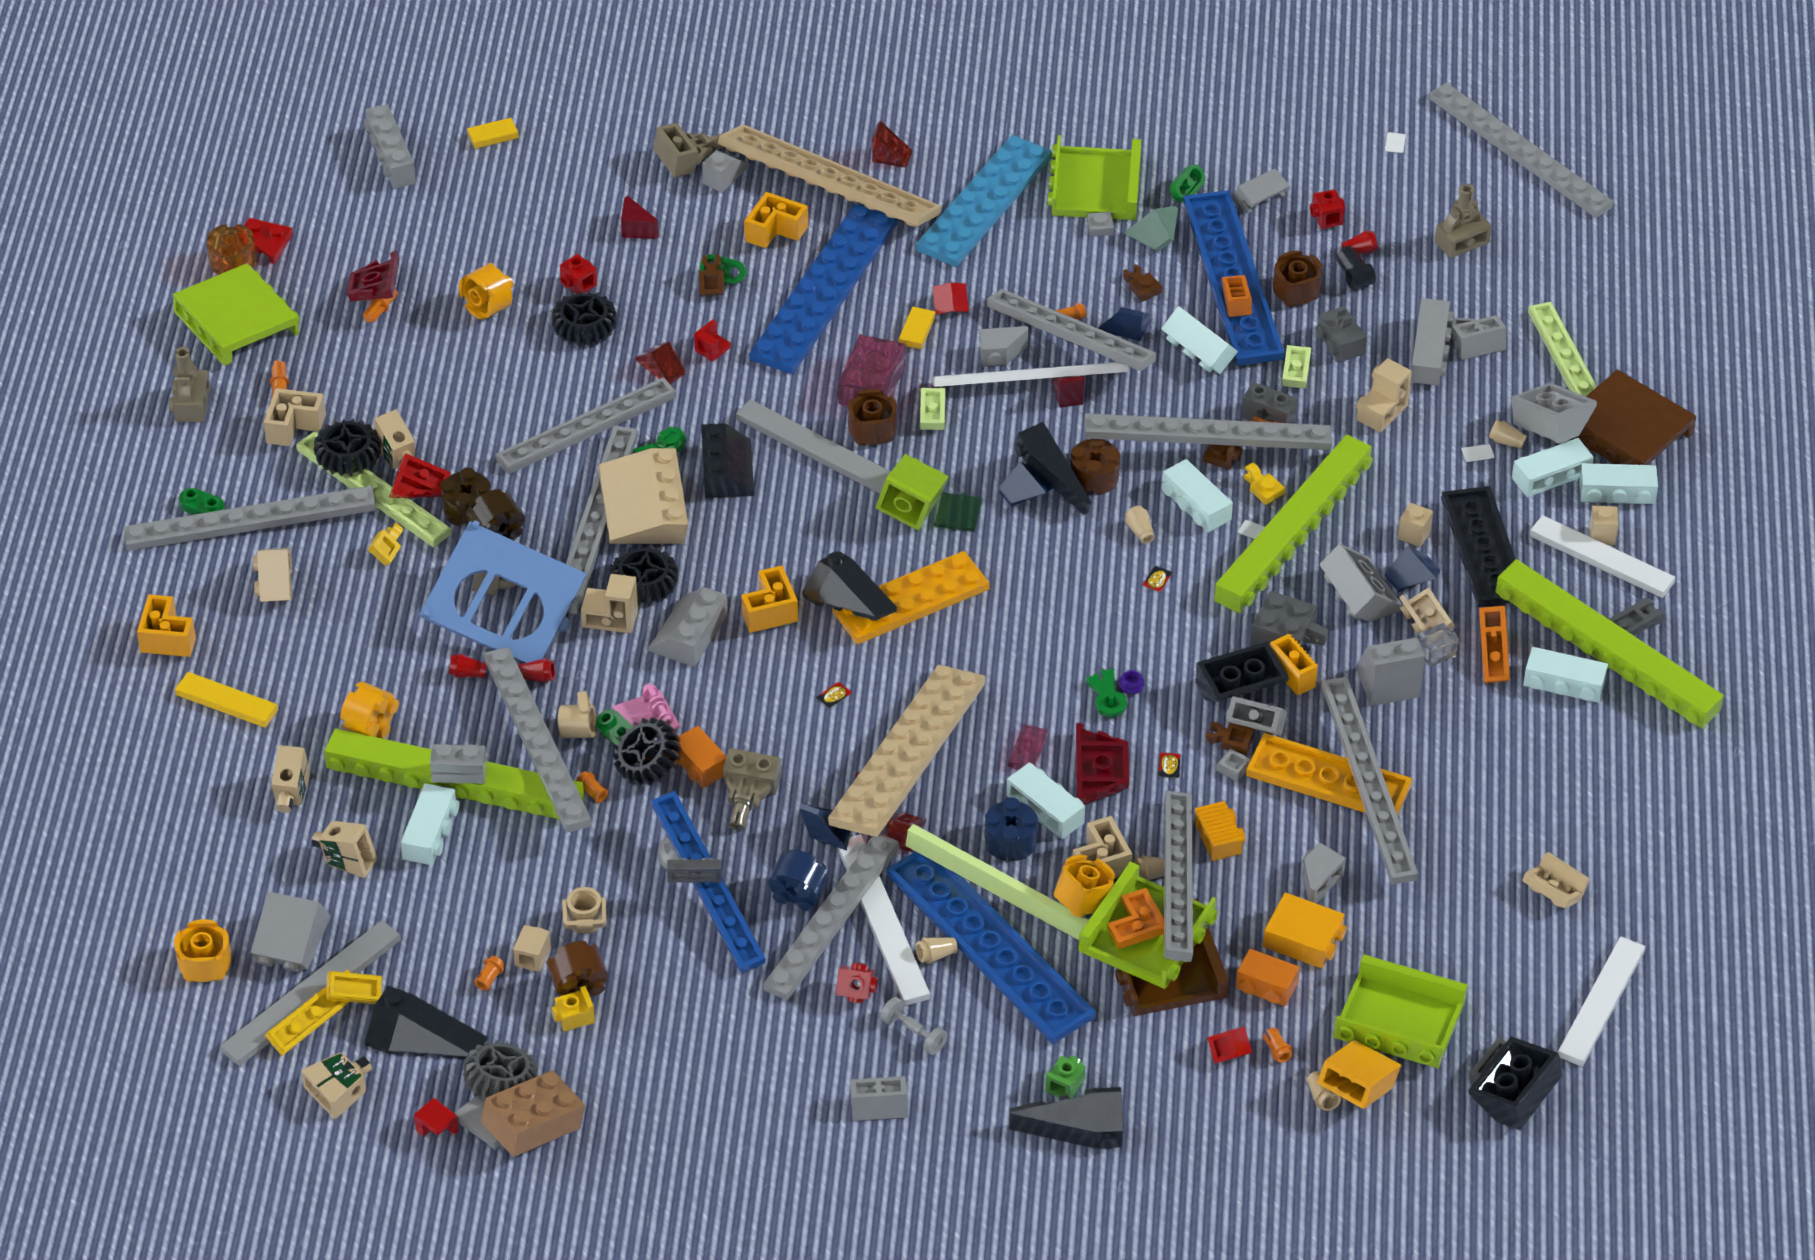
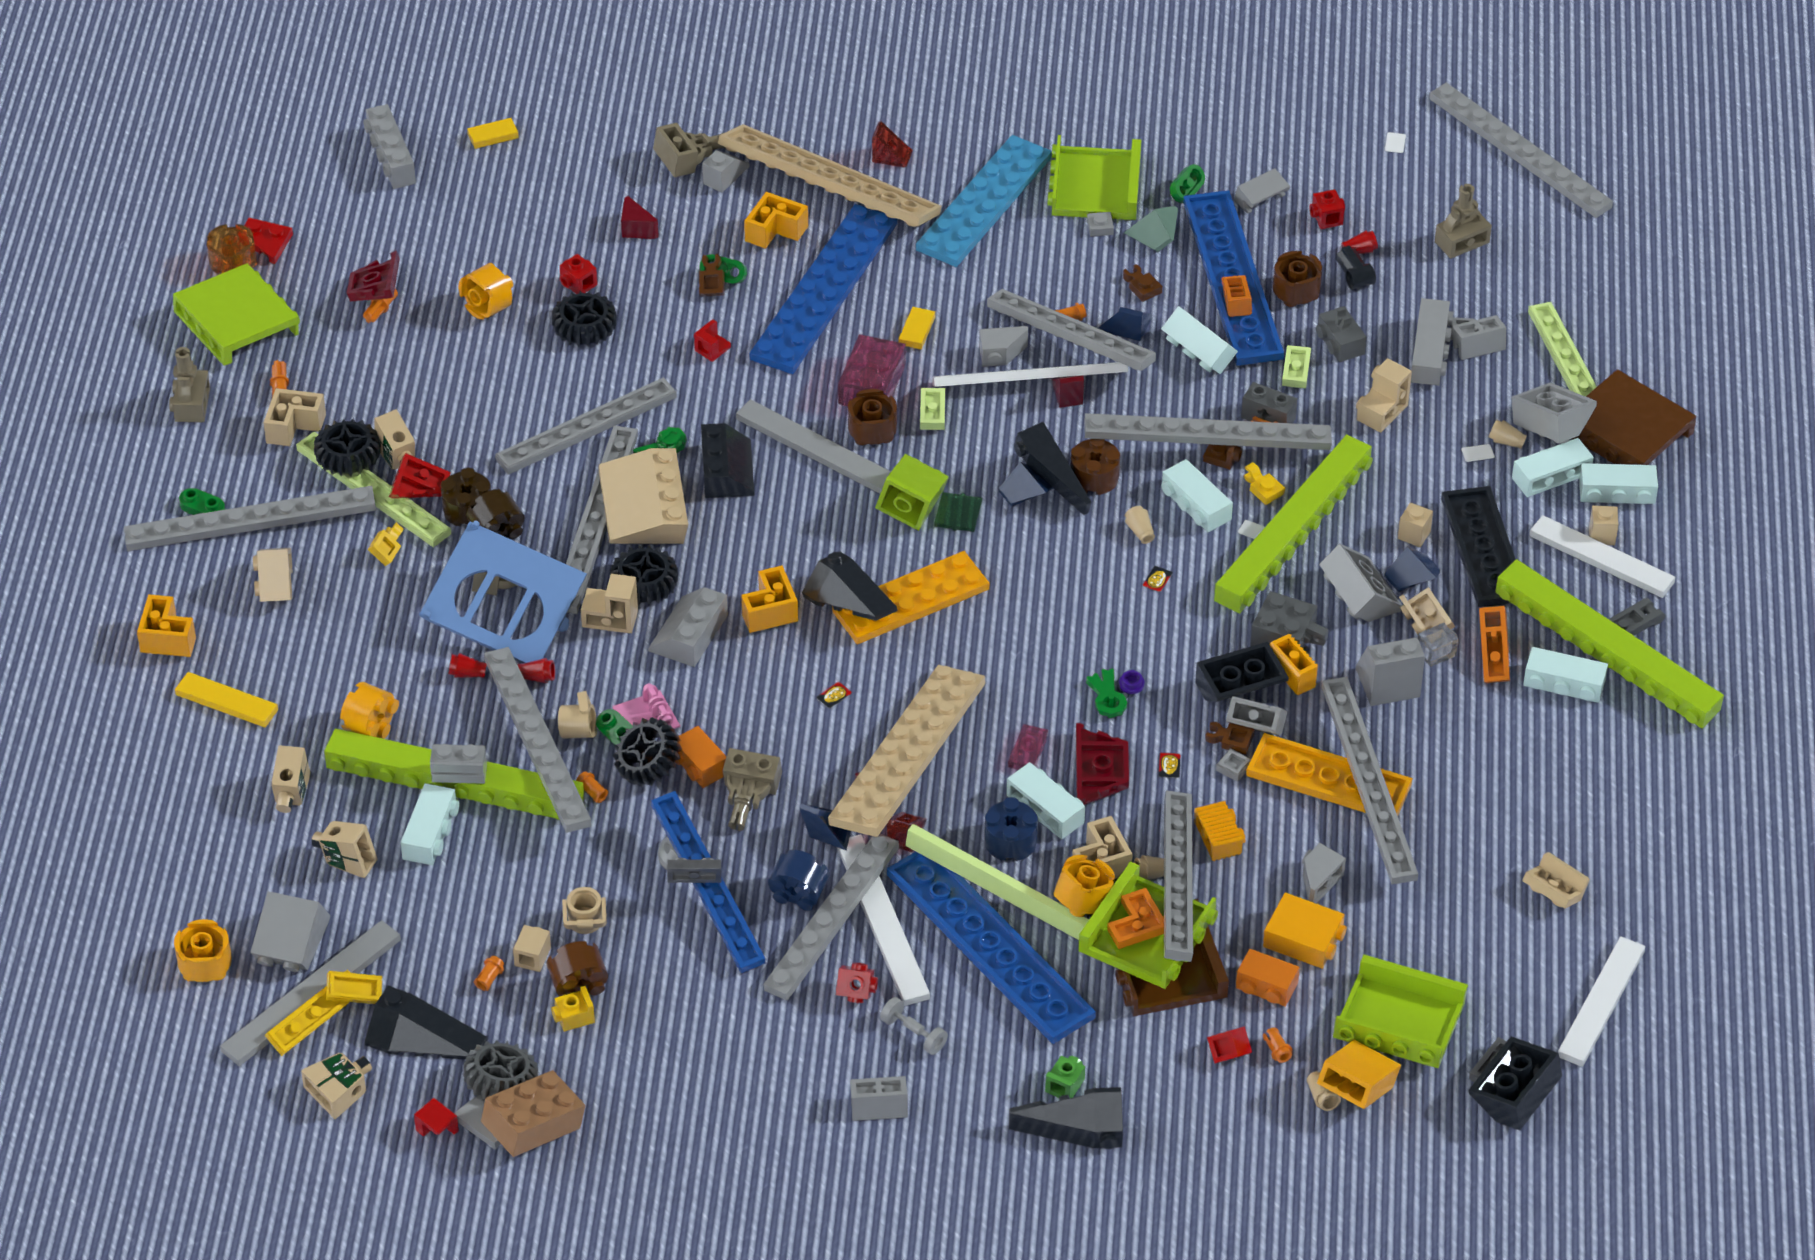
clear red slope [636,341,686,384] -> none
tan cone [915,937,958,964] -> none
red panel [932,282,969,315] -> none

